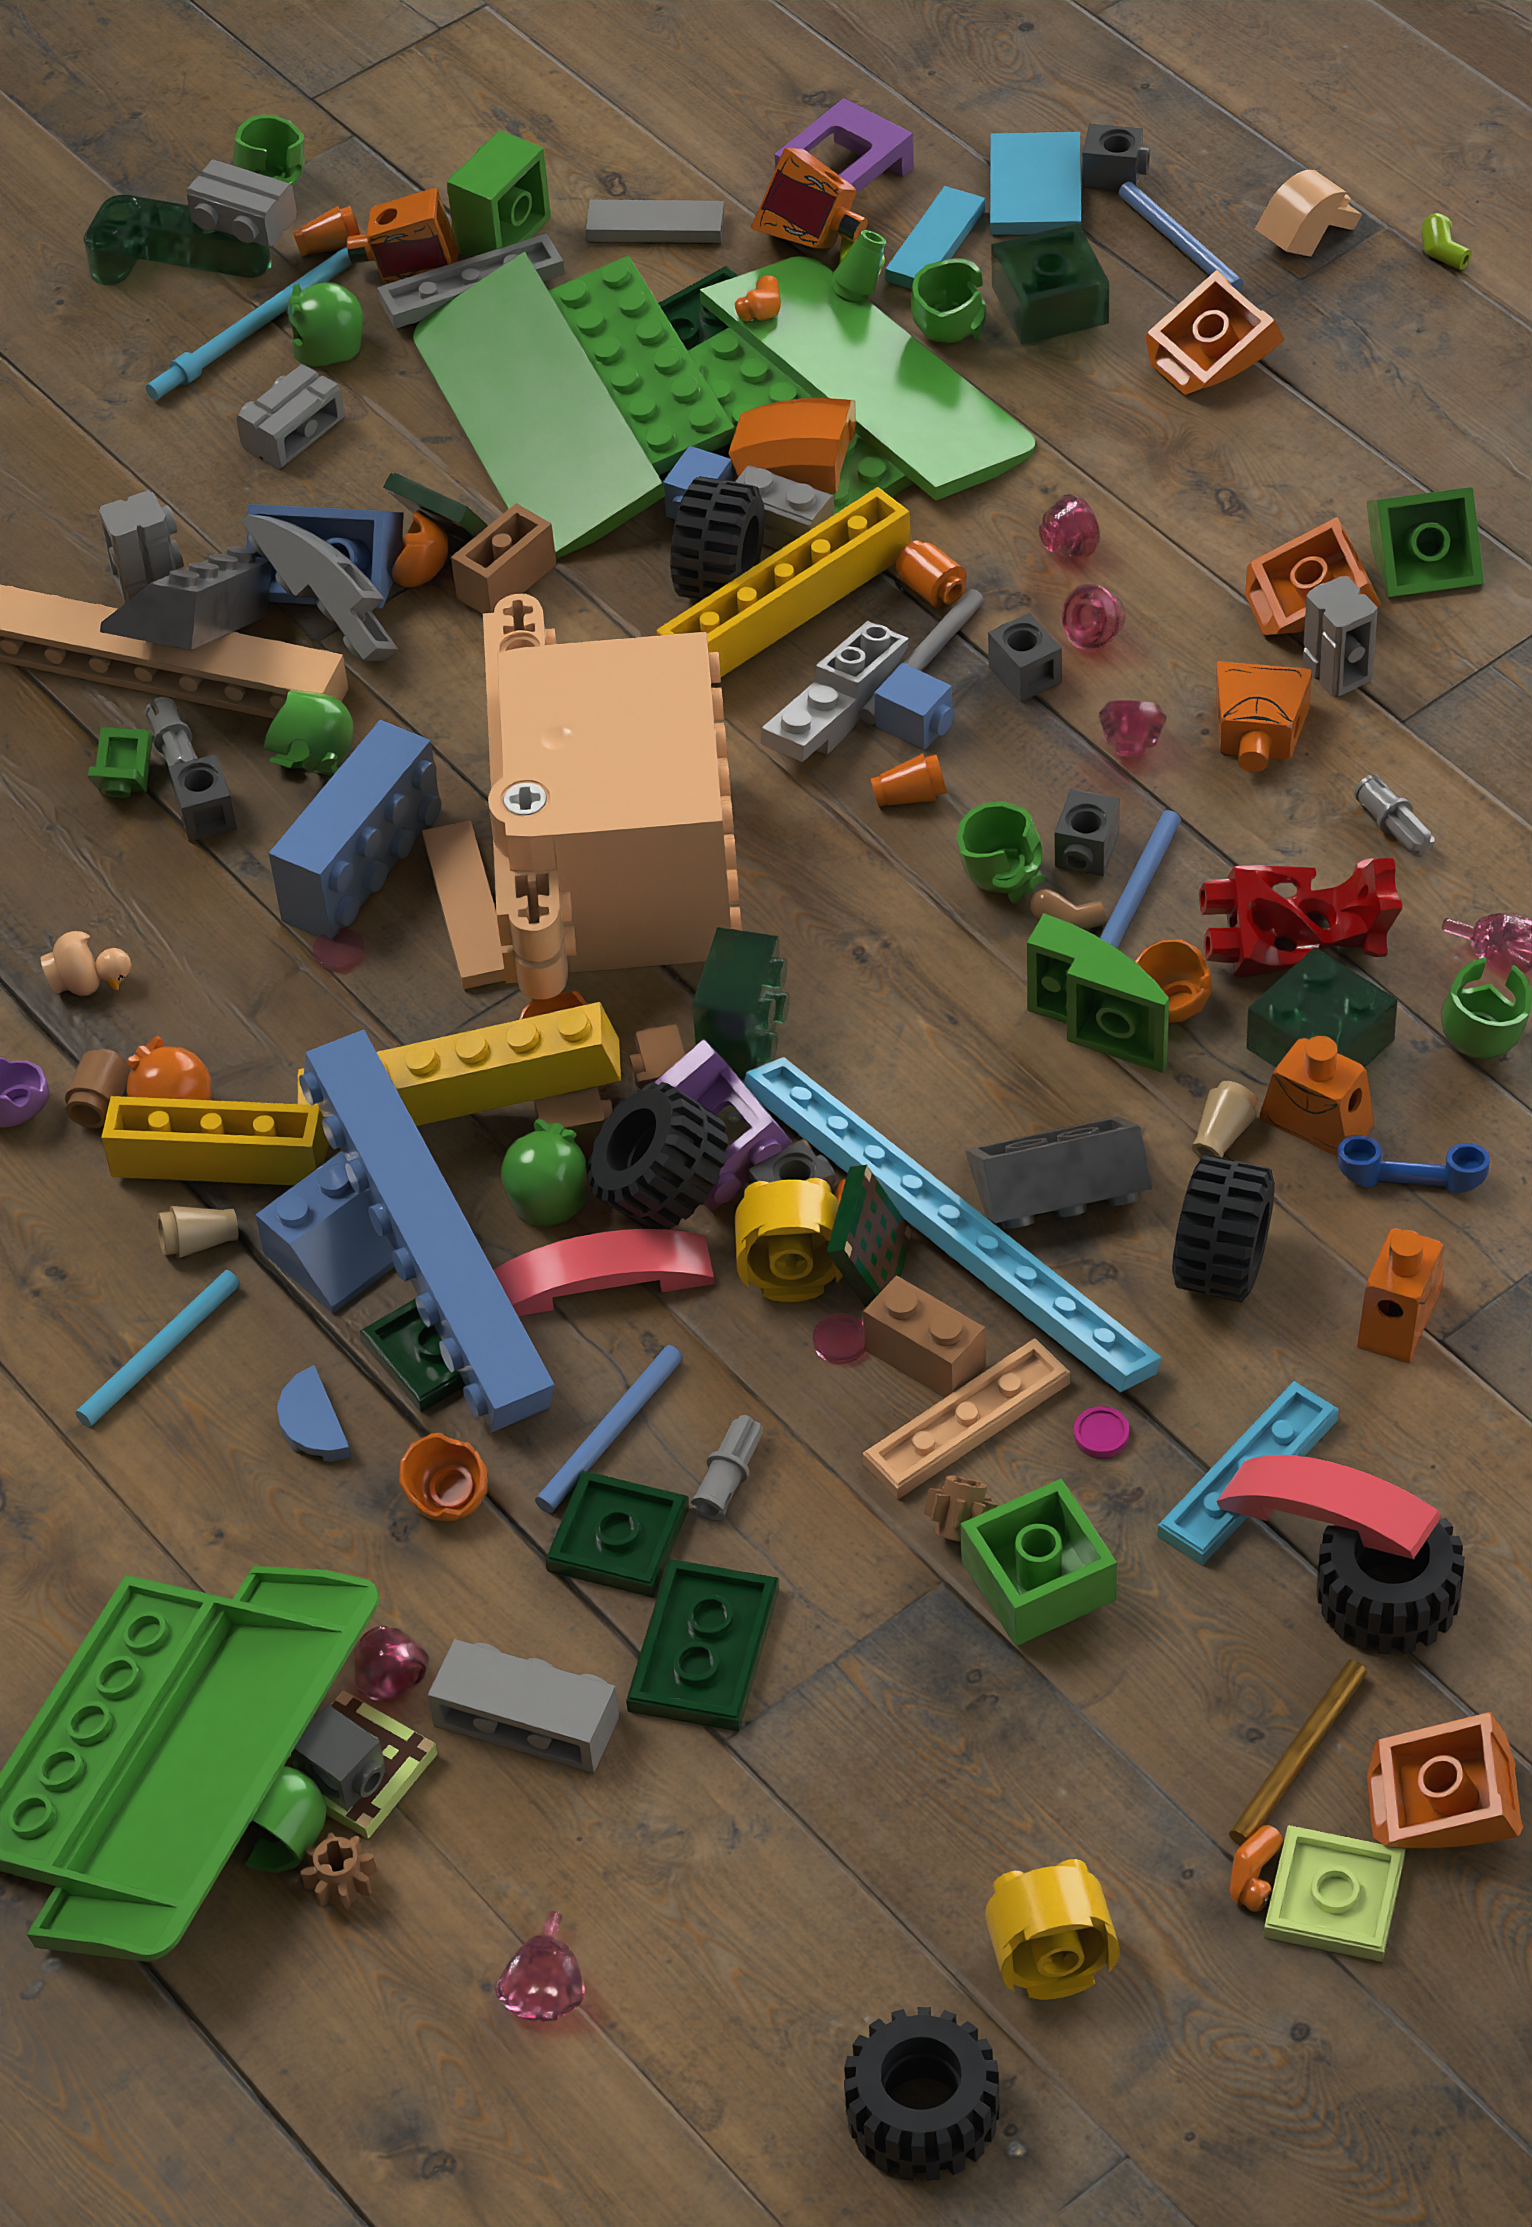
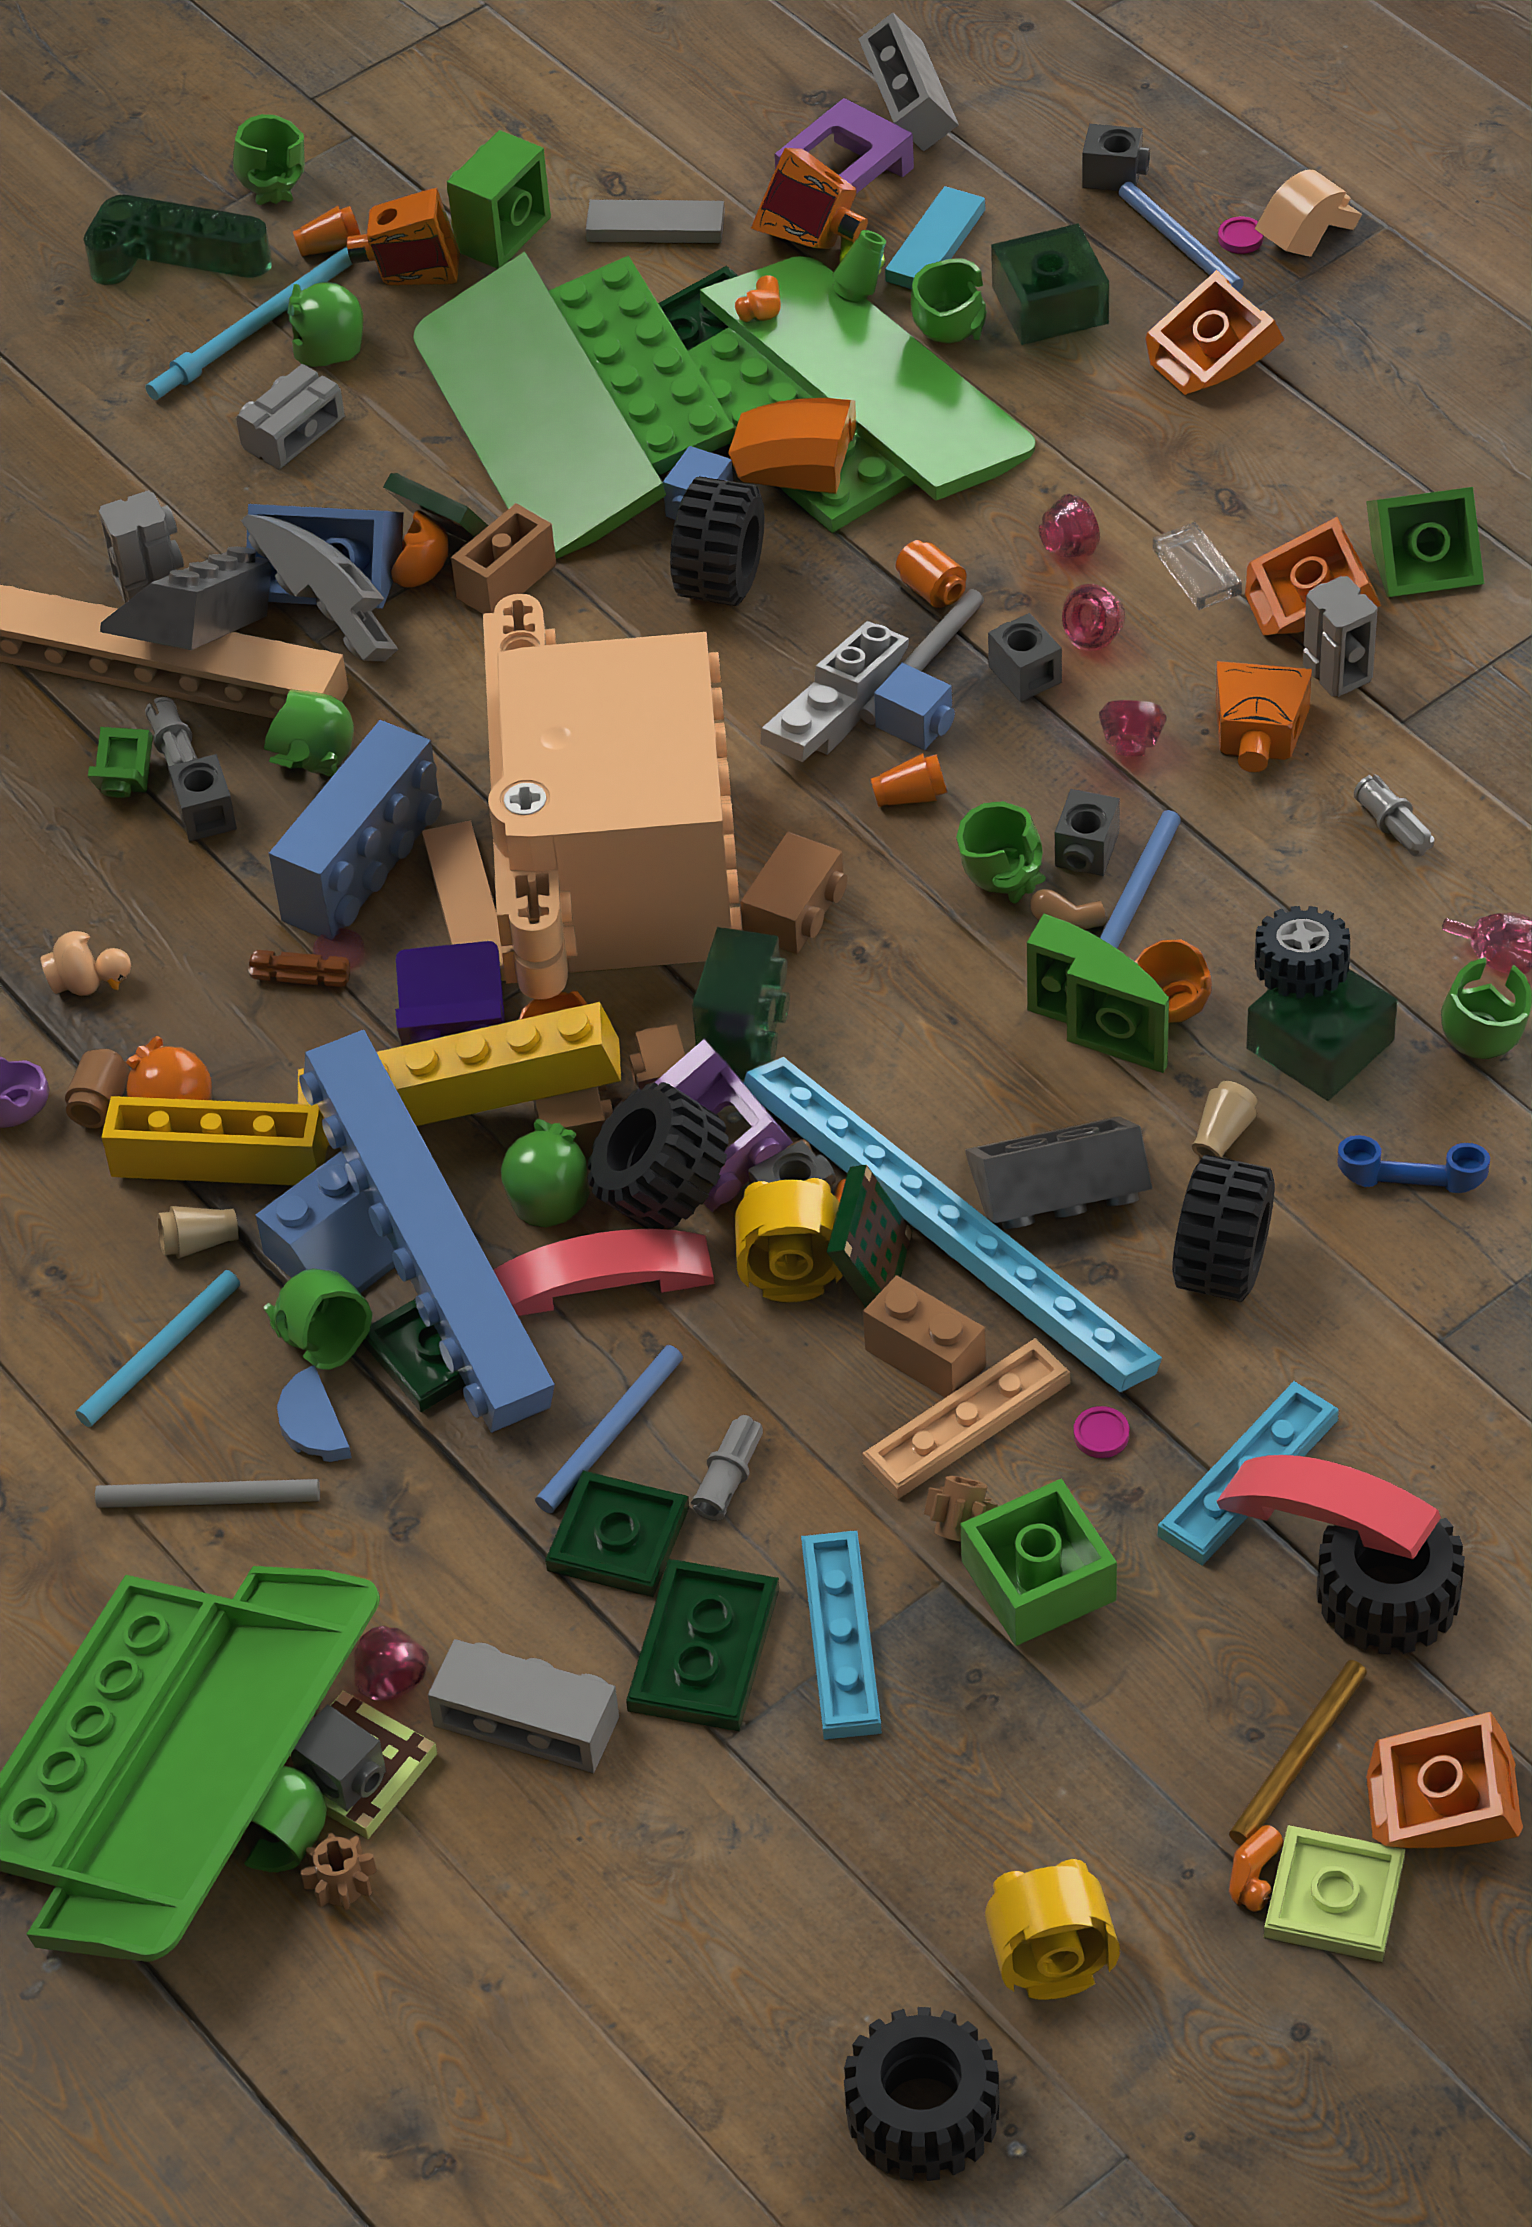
light grey brick [187,159,297,248] -> none
light grey plate [377,233,565,329] -> none
orange hair [399,1433,488,1522] -> none
clear pink piece [495,1911,585,2022] -> none
yellow brick [656,487,911,684] -> none
light grey brick [735,465,834,550] -> none
clear pink piece [813,1314,866,1364] -> none
medium azure tile [990,132,1081,235] -> none
red hips [1199,858,1403,977] -> none
orange torso [1259,1036,1374,1157] -> none
orange torso [1357,1228,1444,1363] -> none
lime arm [1421,213,1472,271] -> none
none -> light grey bar [95,1479,320,1508]
none -> dark orange axle [249,950,350,987]
none -> bright green helmet [263,1268,373,1370]
none -> dark purple bracket [395,941,505,1046]
none -> medium nougat brick [740,832,847,955]
none -> medium azure tile [801,1531,882,1740]
none -> light grey brick [859,13,959,151]
none -> clear tile [1153,521,1242,610]
none -> dark pink piece [1218,216,1264,254]
none -> black wheel [1255,906,1350,998]

